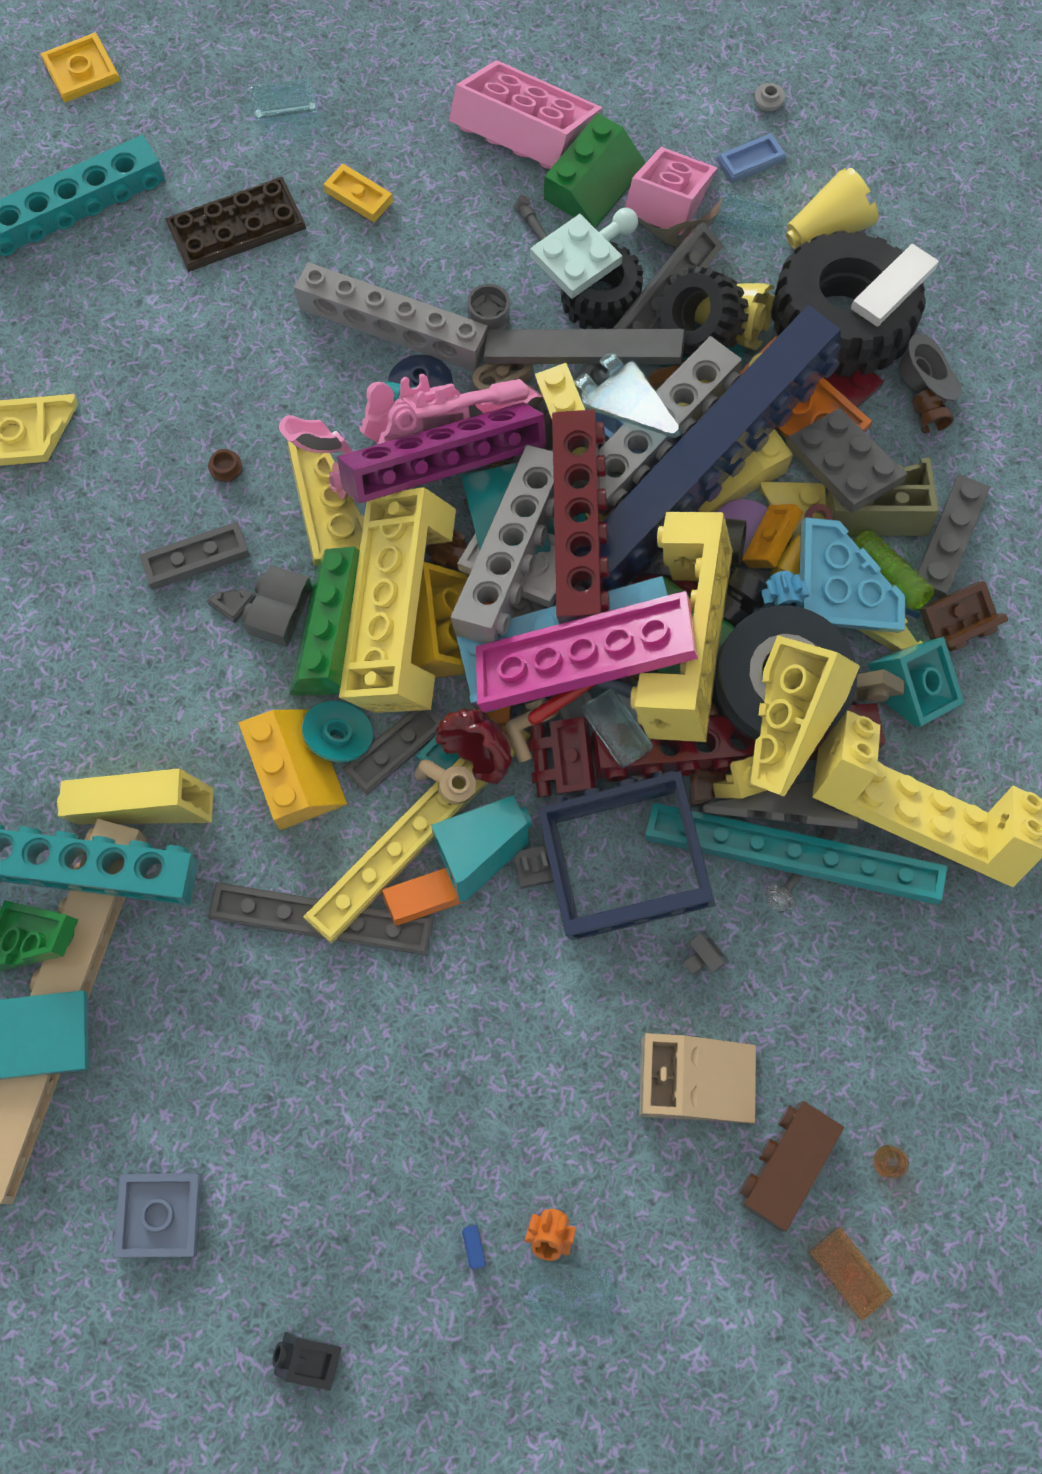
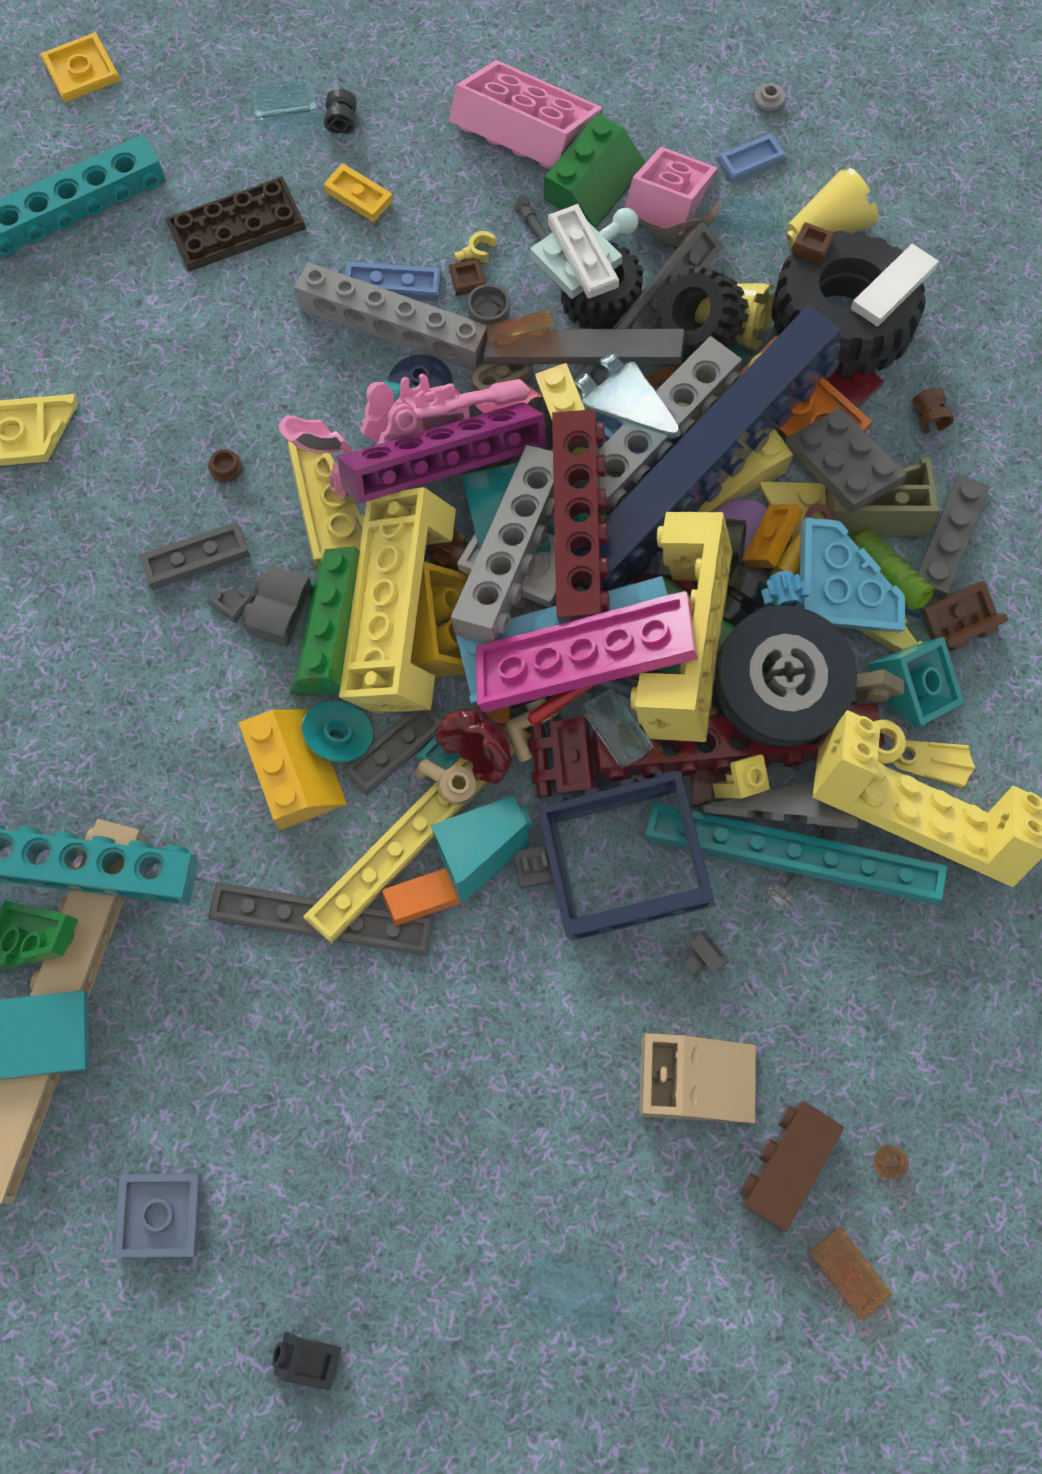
light yellow slope [57,768,214,824] -> none
blue tile [462,1225,486,1270] -> none
orange gear [525,1209,576,1261] -> none
light yellow wedge [751,635,860,797] -> none
dark grey piece [899,333,962,401] -> none
none -> pearl dark grey wheel [324,89,357,134]
none -> medium blue tile [345,262,441,300]
none -> reddish brown tile [448,259,486,296]
none -> light yellow piece [454,231,496,263]
none -> clear orange plate [486,308,555,346]
none -> white tile [548,204,619,299]
none -> reddish brown tile [791,222,835,264]
none -> light yellow piece [874,720,906,764]
none -> light yellow piece [892,740,976,788]

